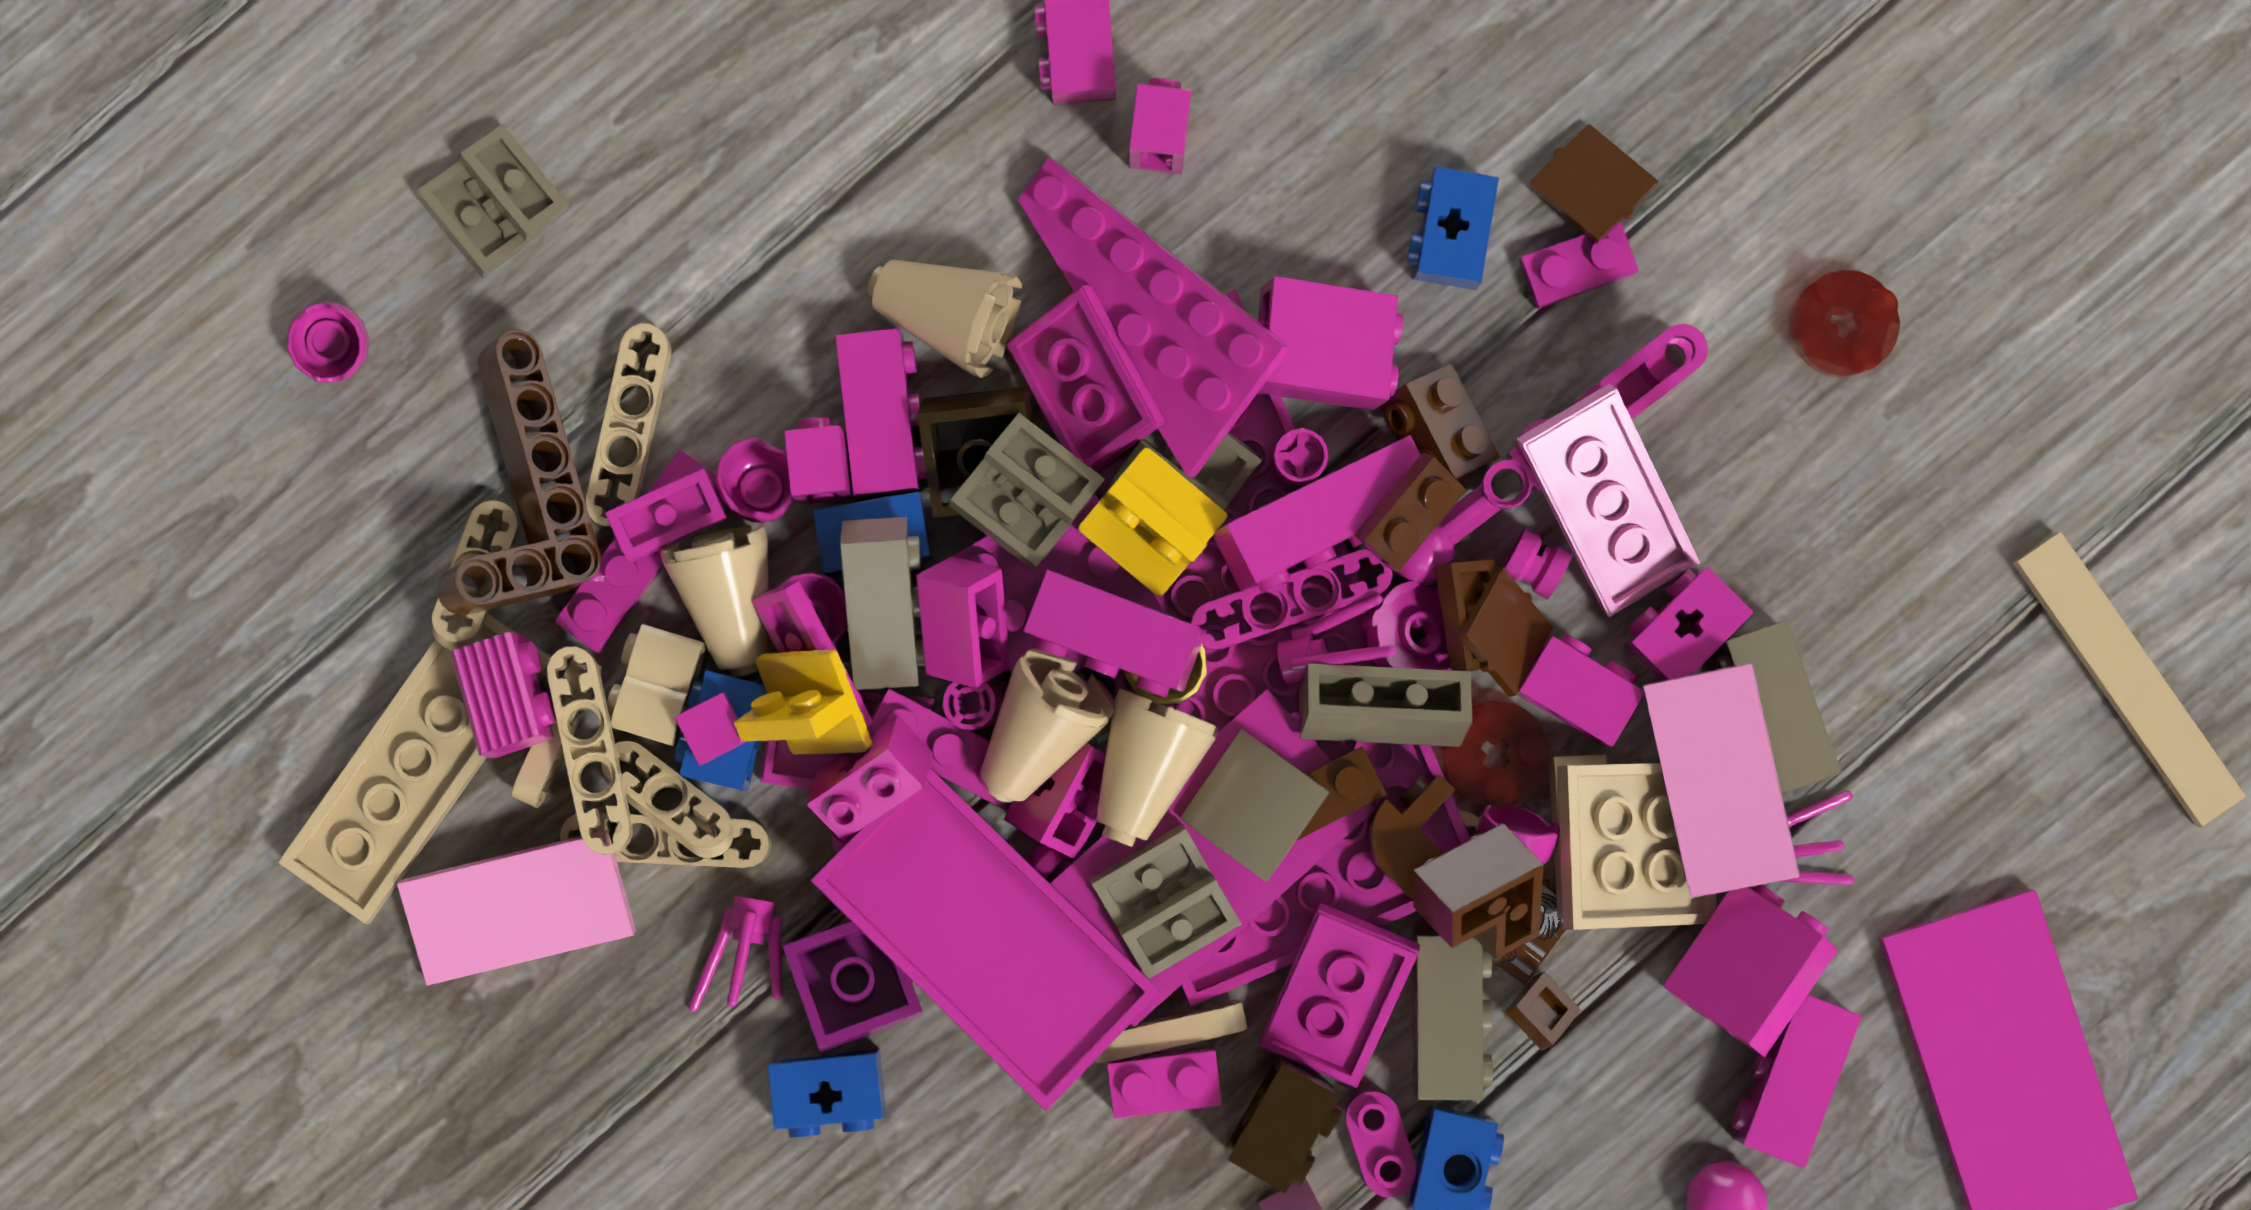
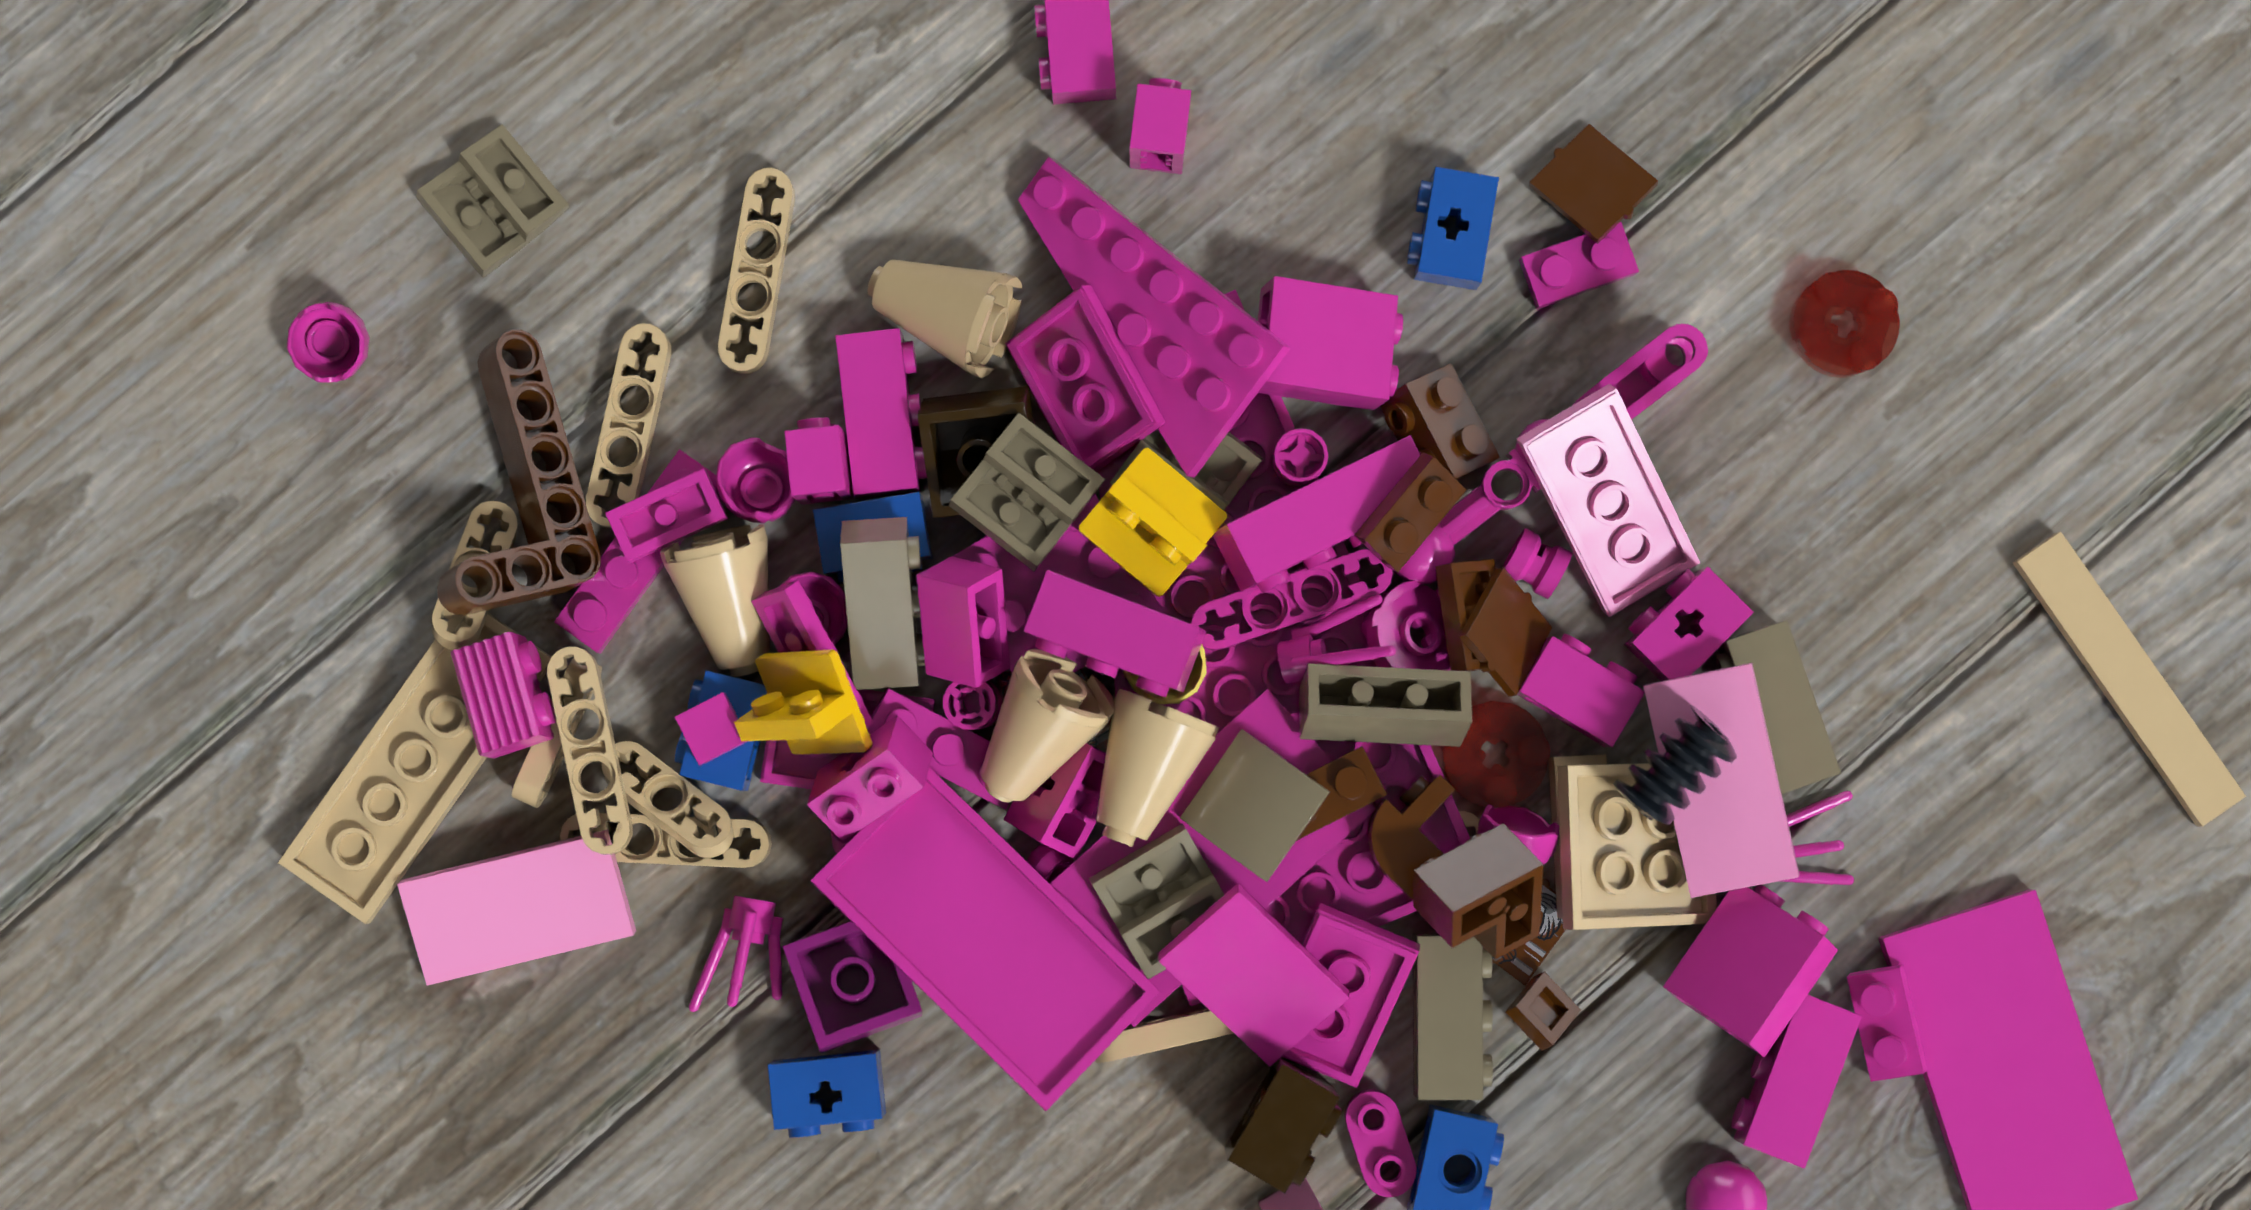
tan brick [607,624,708,747] -> none
dark pink brick [1107,1045,1222,1119] -> none
none -> tan beam [718,168,795,374]
none -> dark pink tile [1158,884,1350,1067]
none -> black piece [1613,705,1737,825]
none -> dark pink plate [1847,964,1928,1082]

